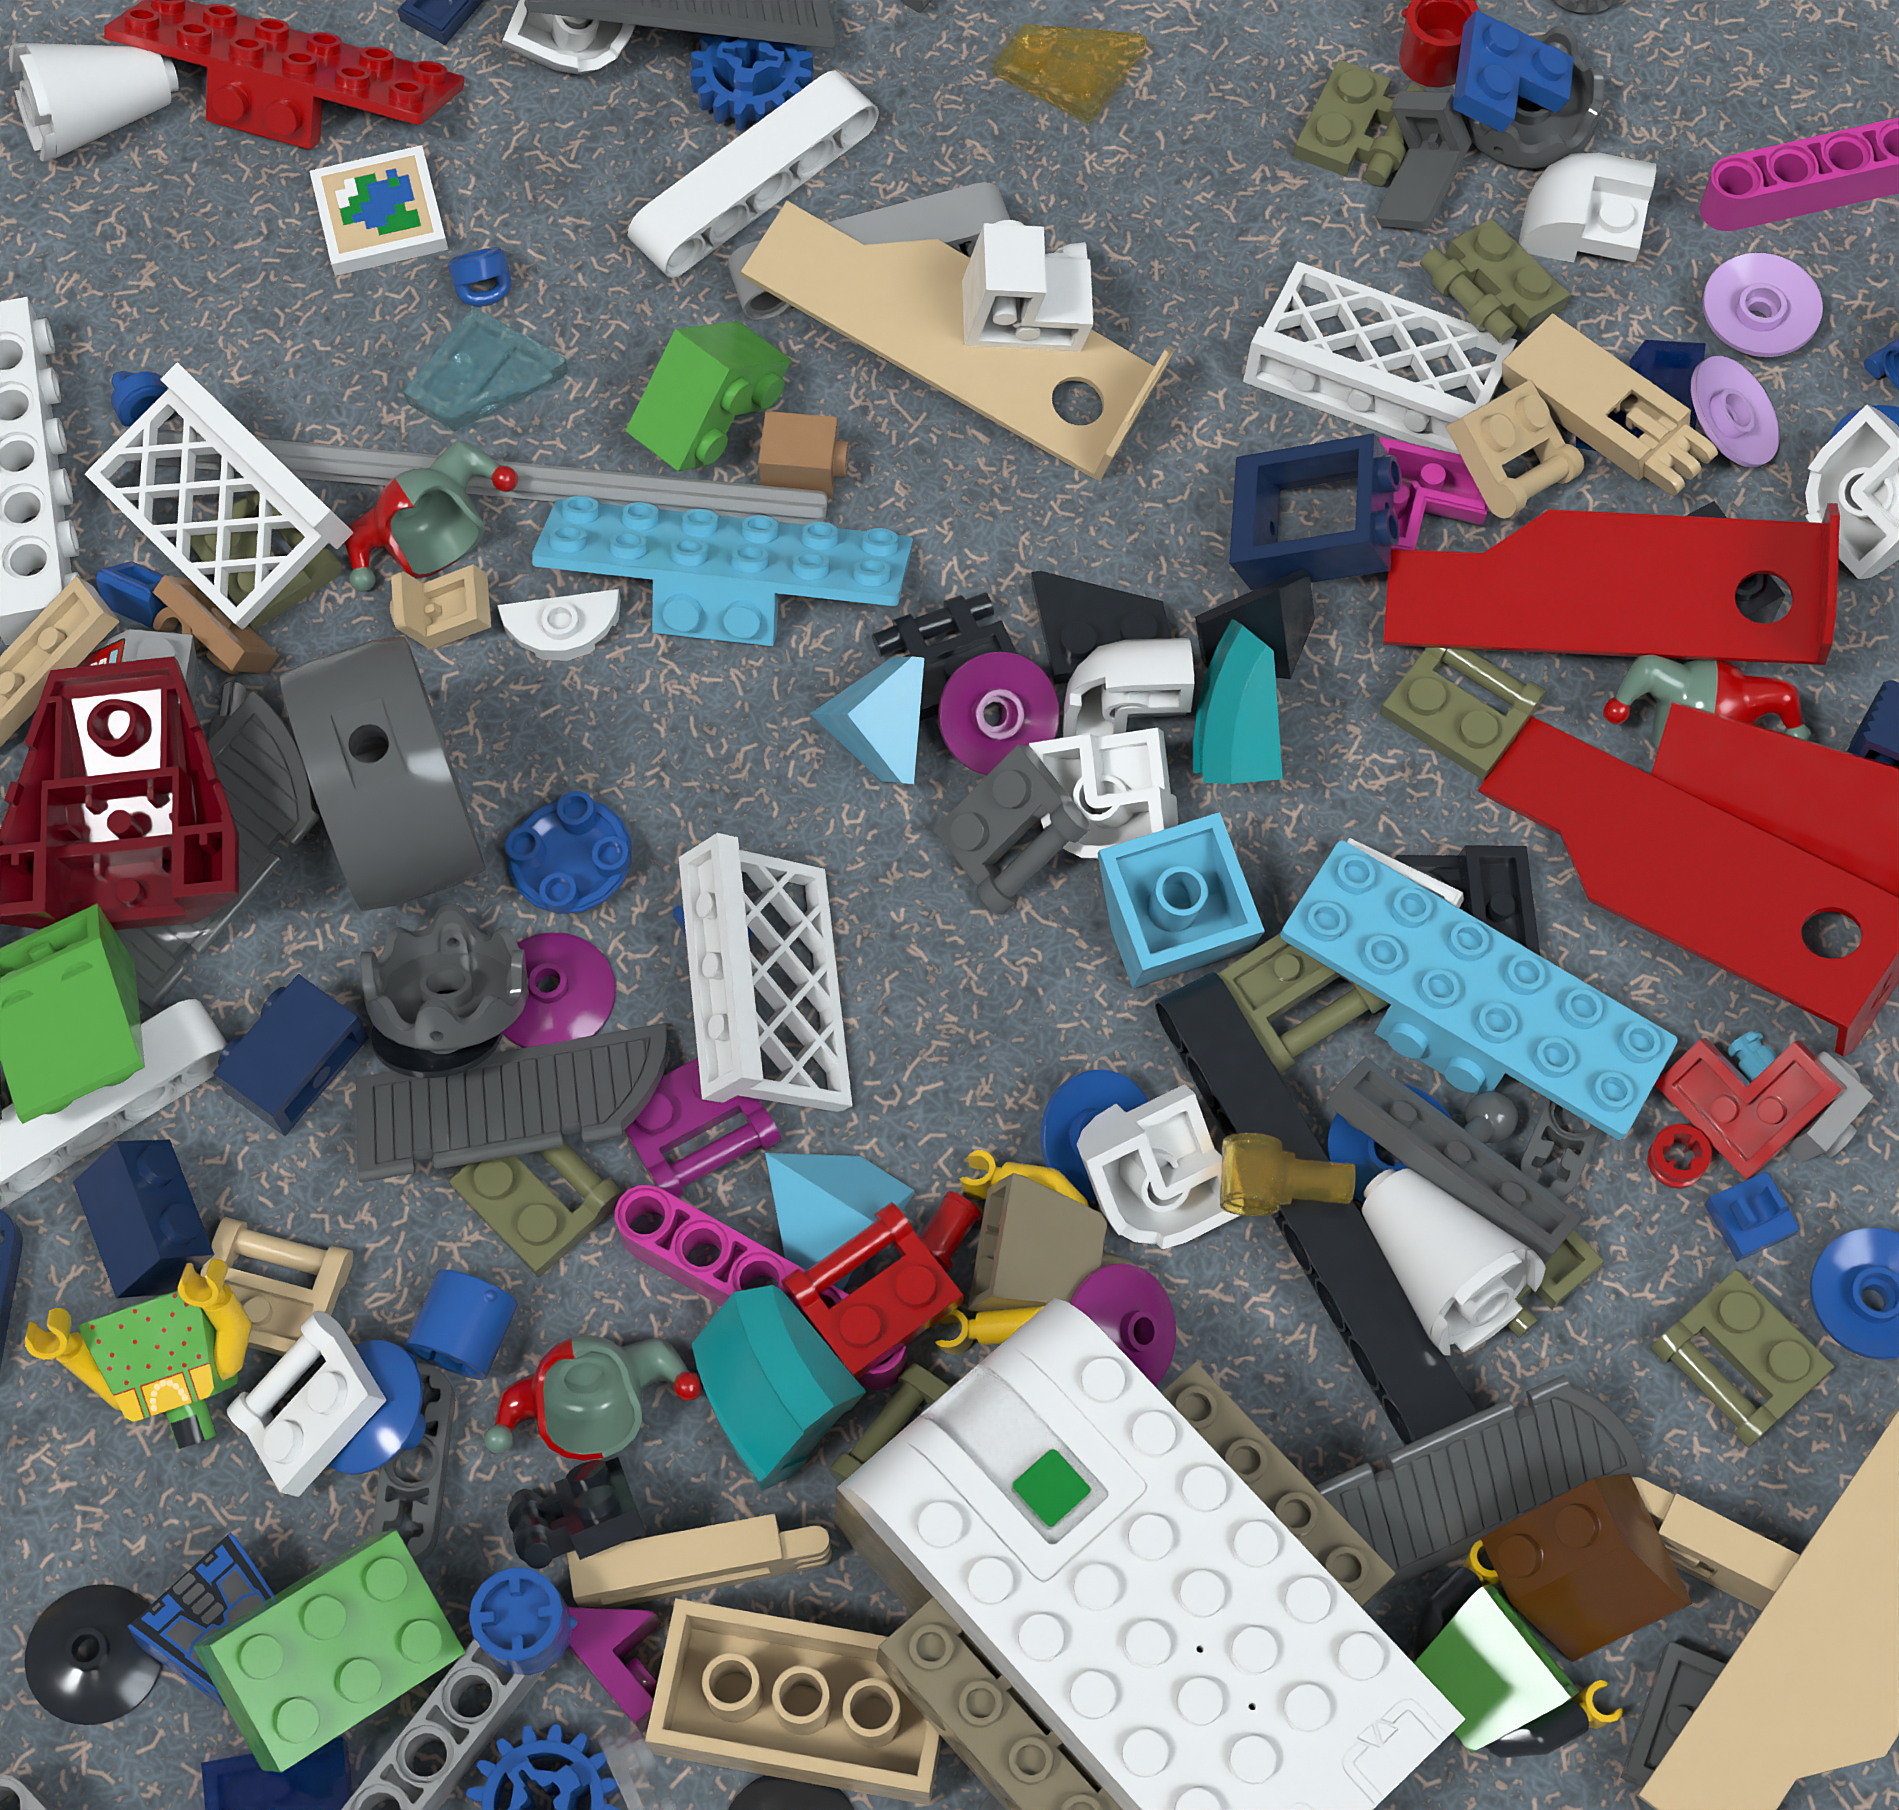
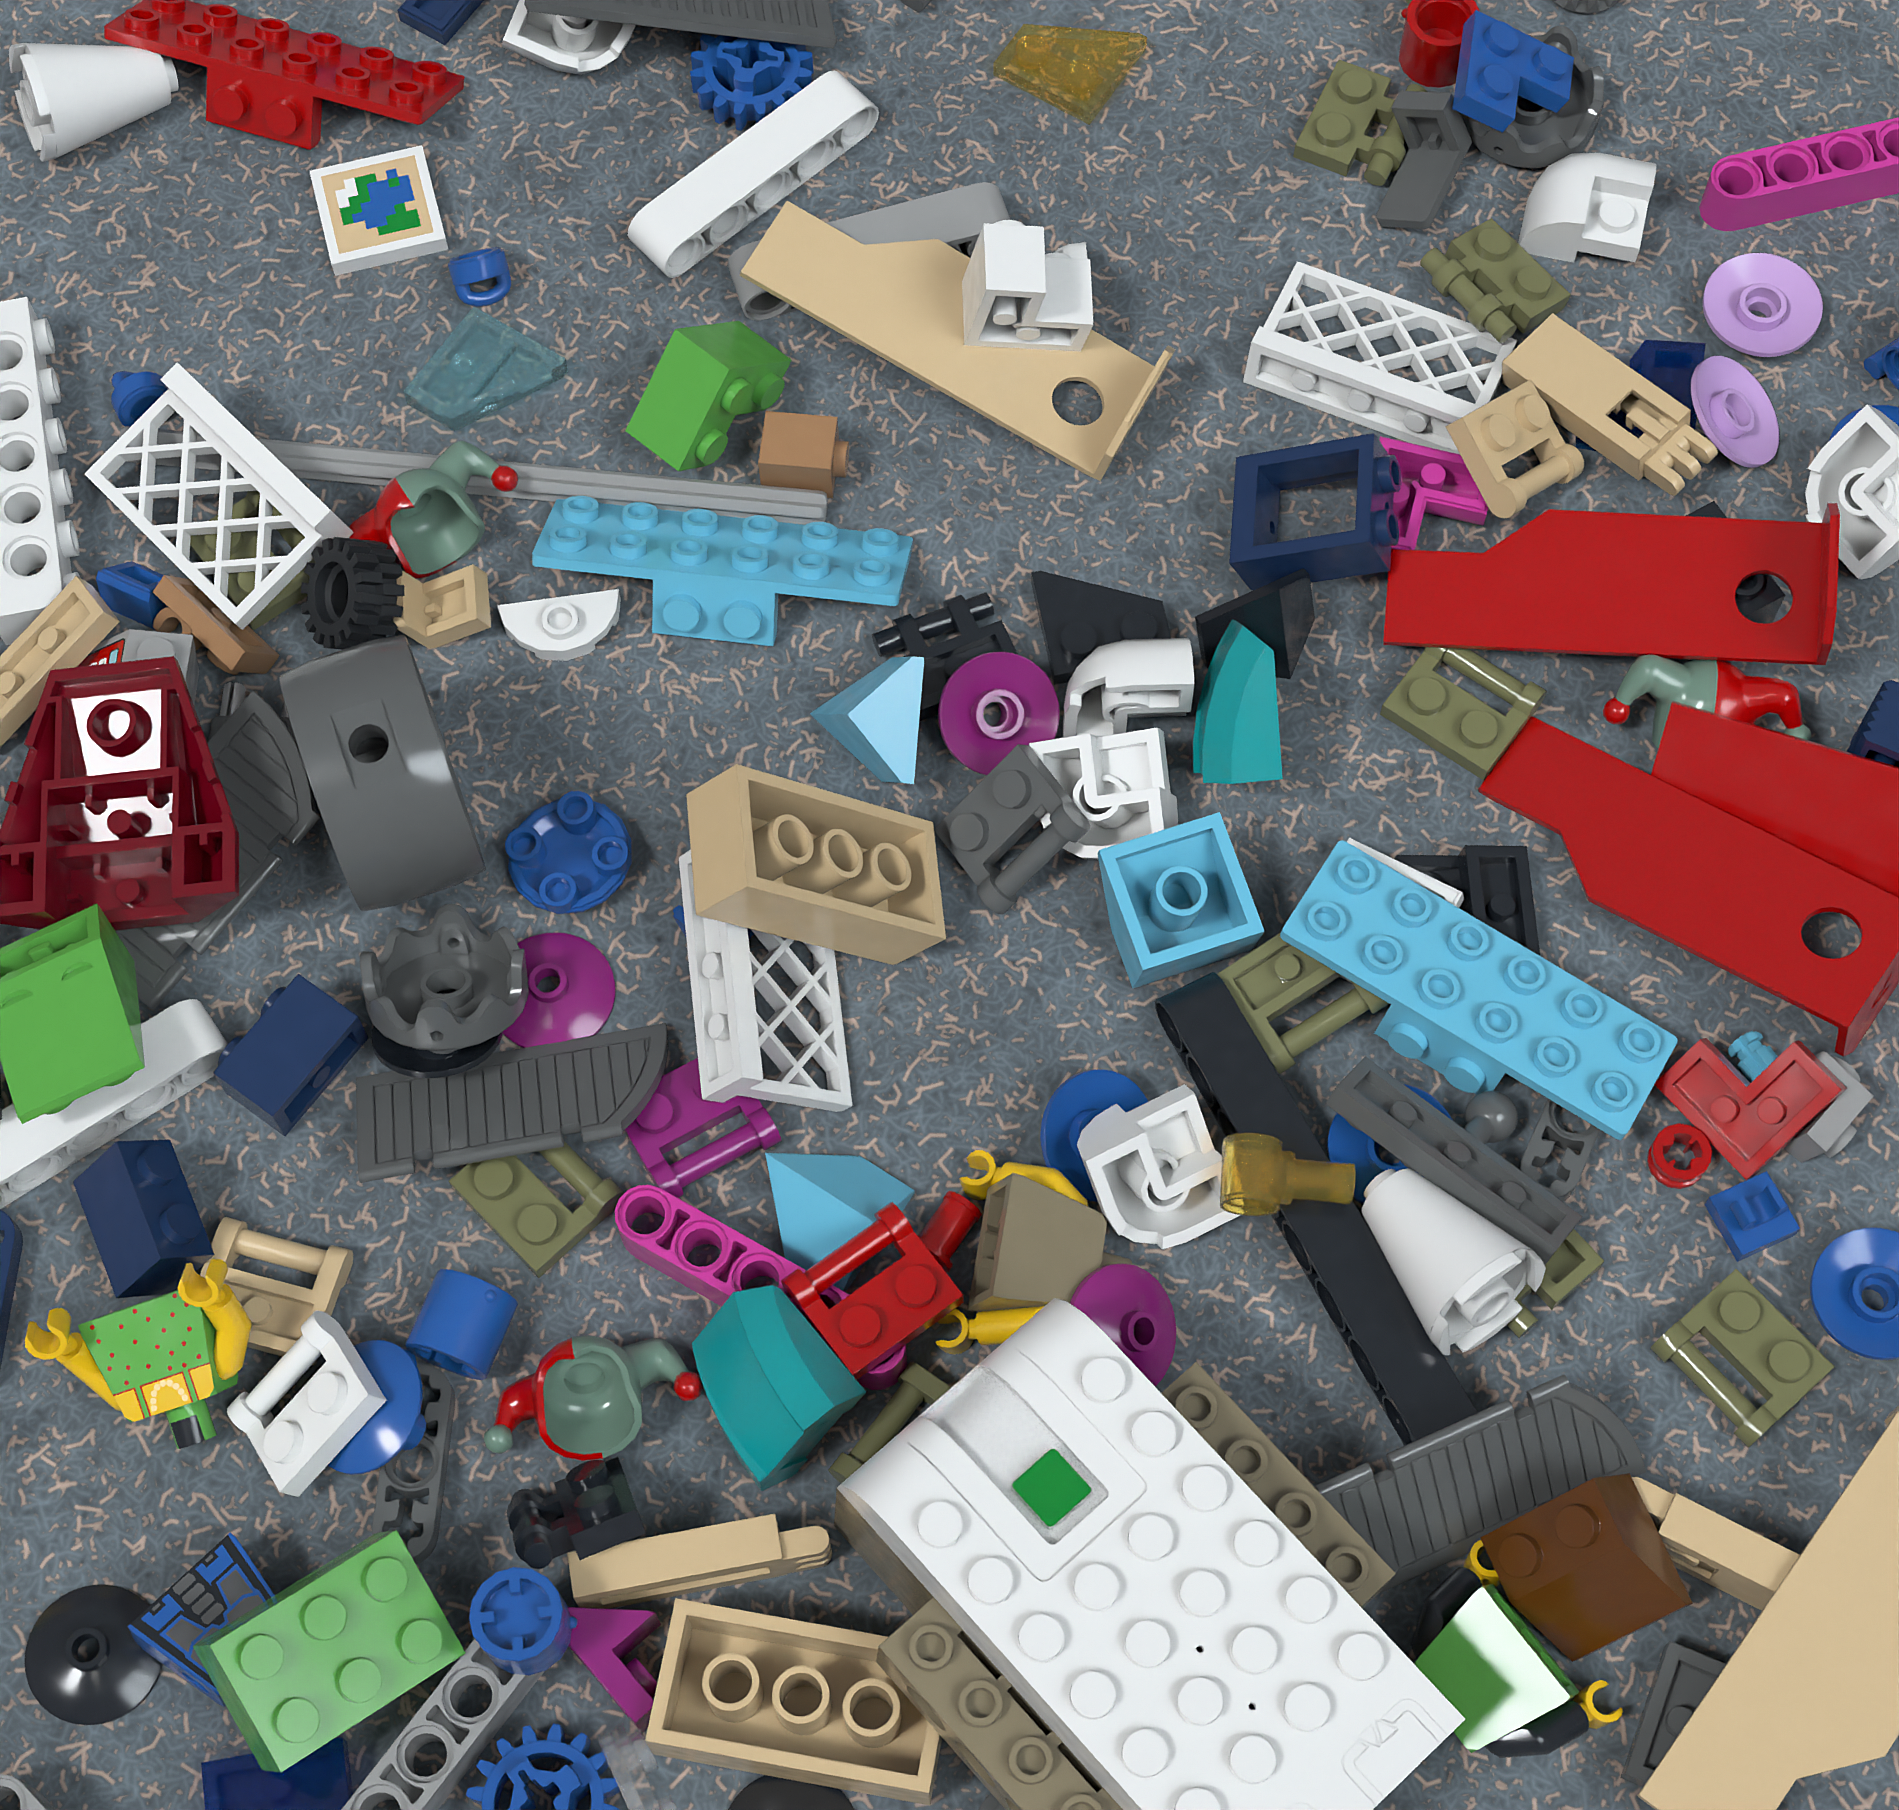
none -> black tyre [301,537,405,650]
none -> tan brick [686,764,946,965]

